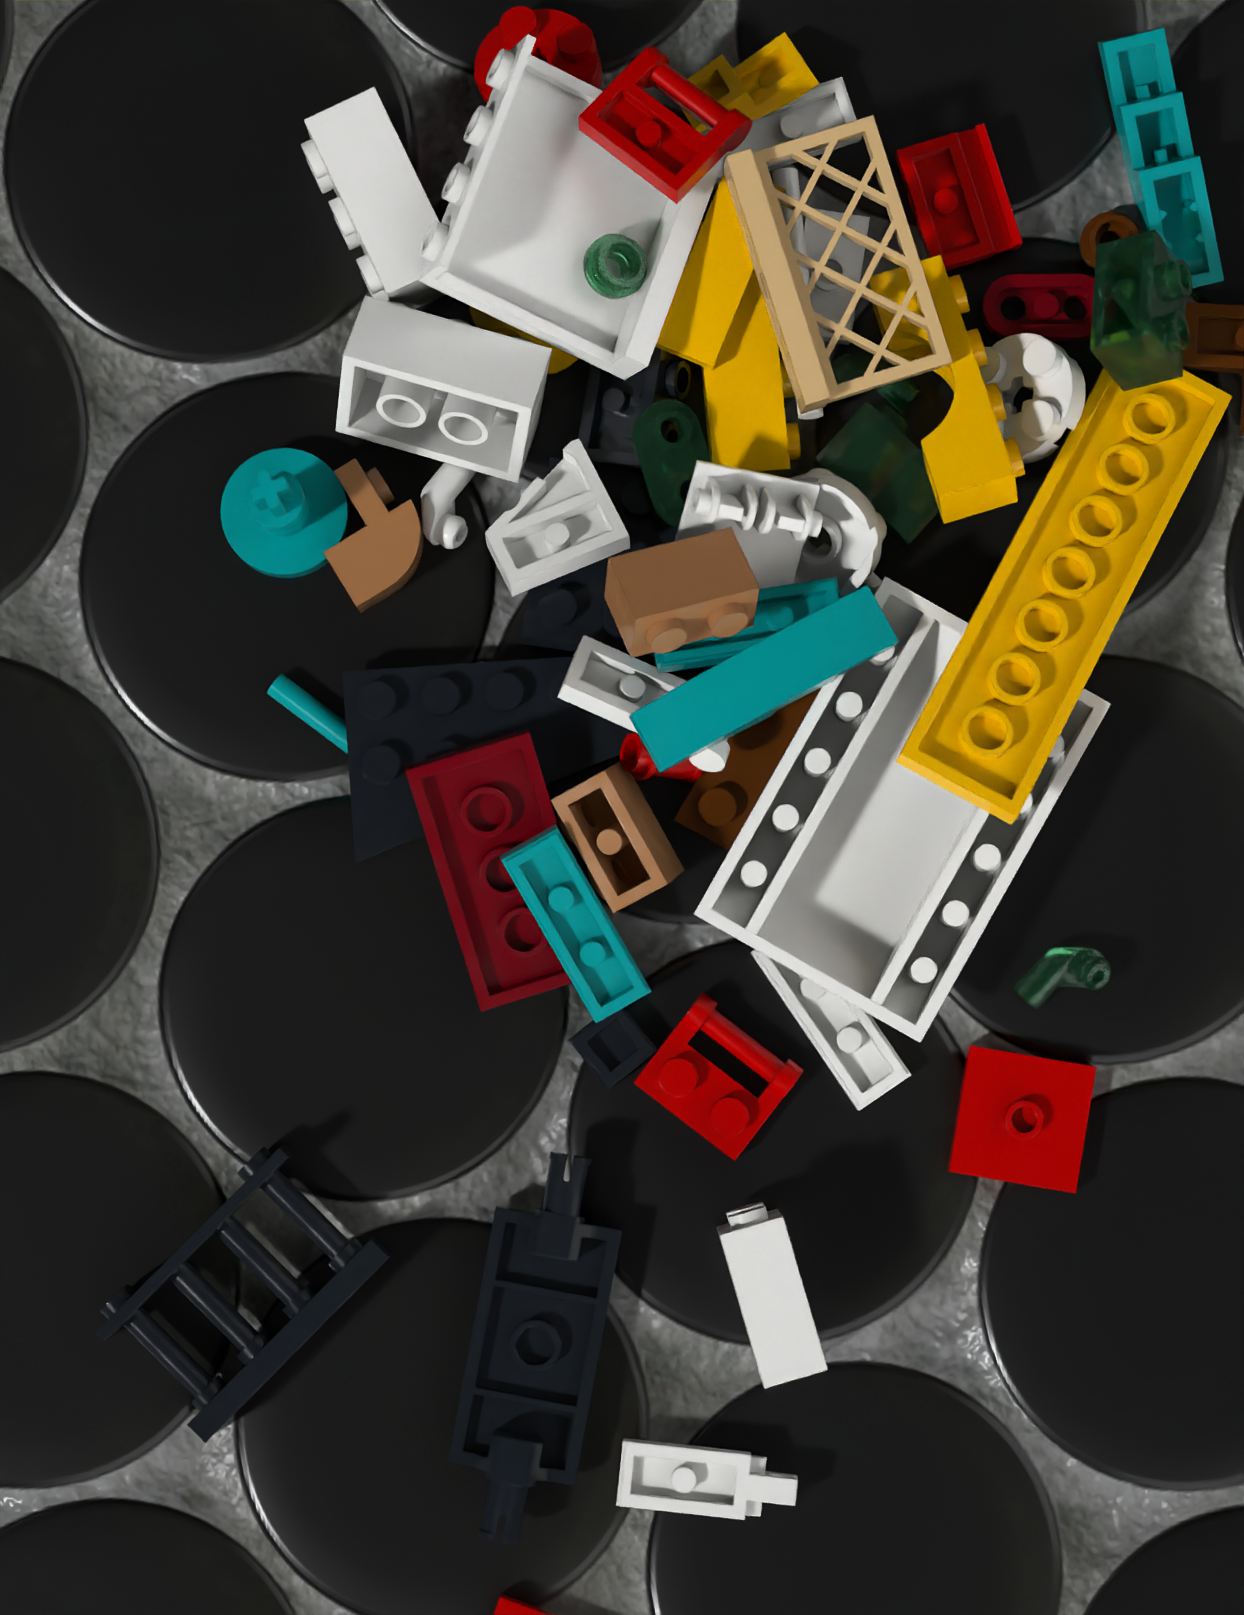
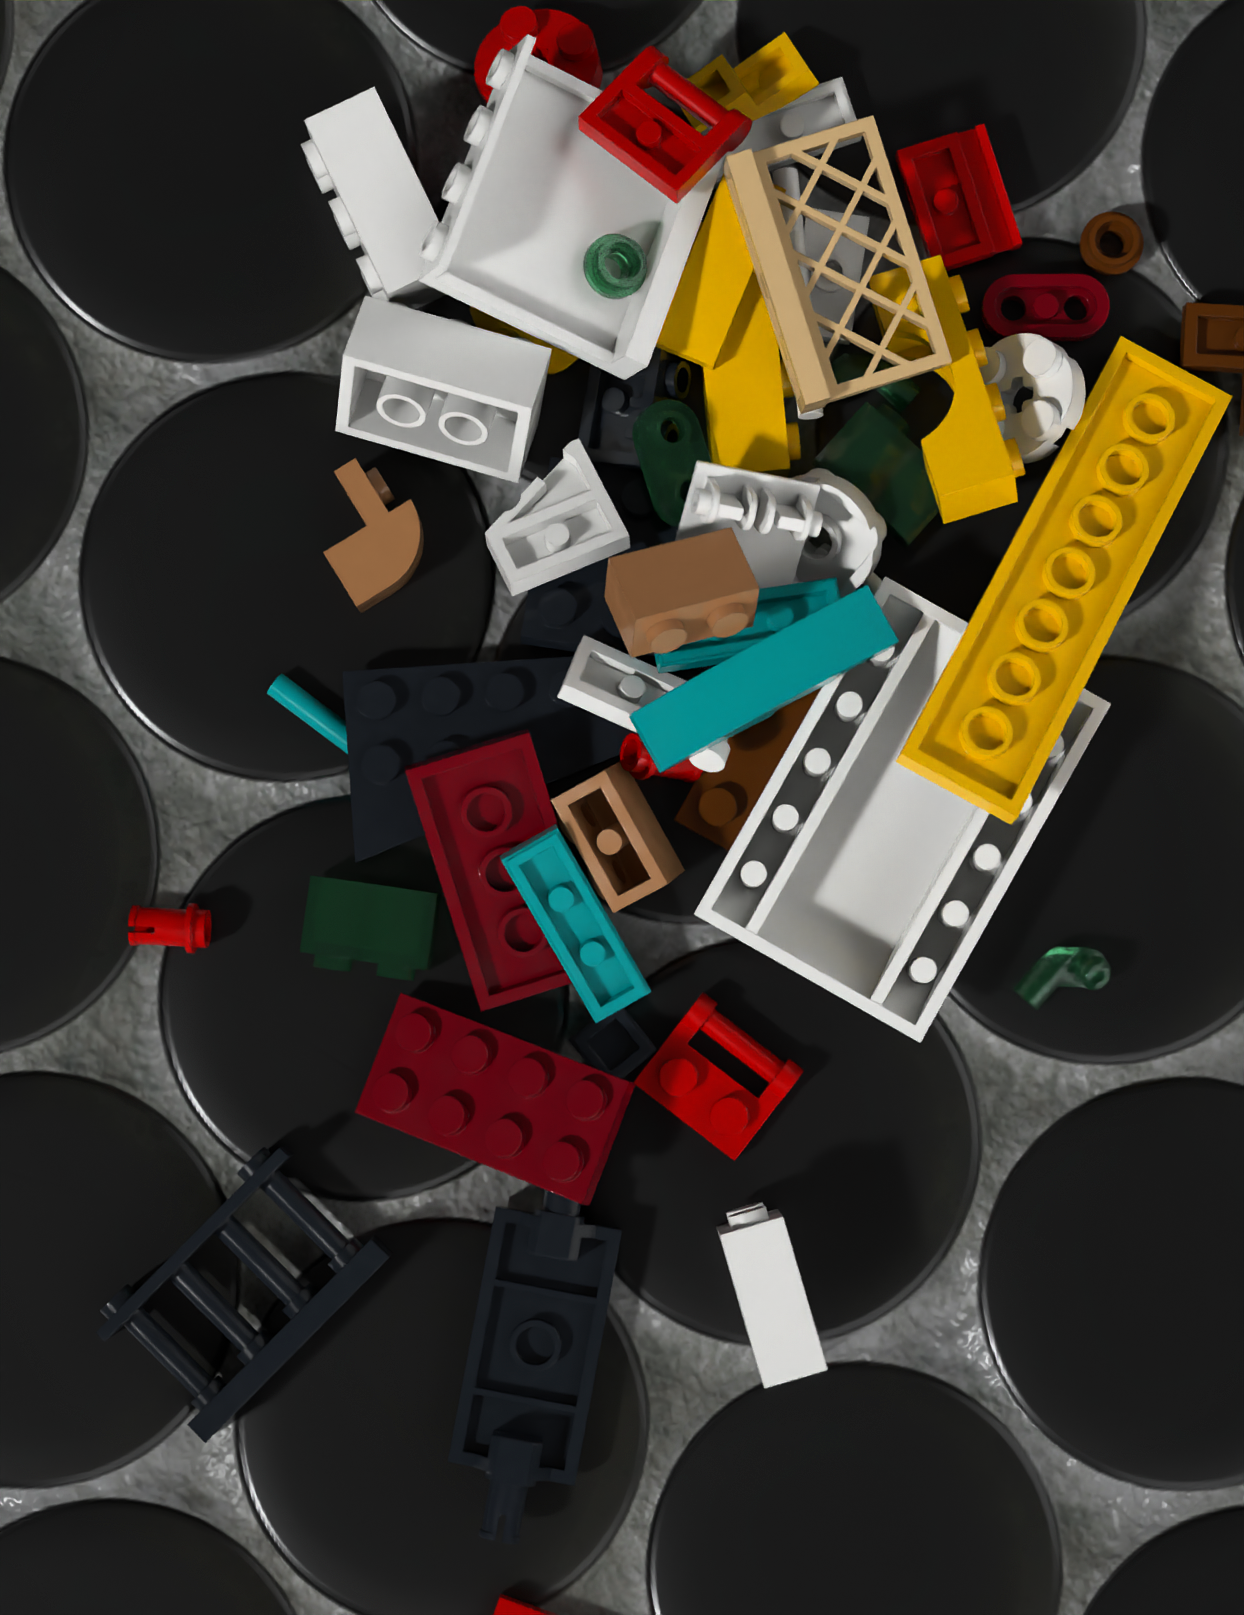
teal piece [220,448,350,578] -> none
white arm [421,462,477,549] -> none
white hinge [616,1438,798,1520] -> none
white tile [750,949,911,1111] -> none
red plate [947,1045,1096,1194] -> none
clear green brick [1090,229,1193,391] -> none
teal slope [1098,27,1224,296] -> none
none -> red pin [128,903,212,953]
none -> clear green brick [300,875,441,981]
none -> dark red plate [355,993,636,1206]

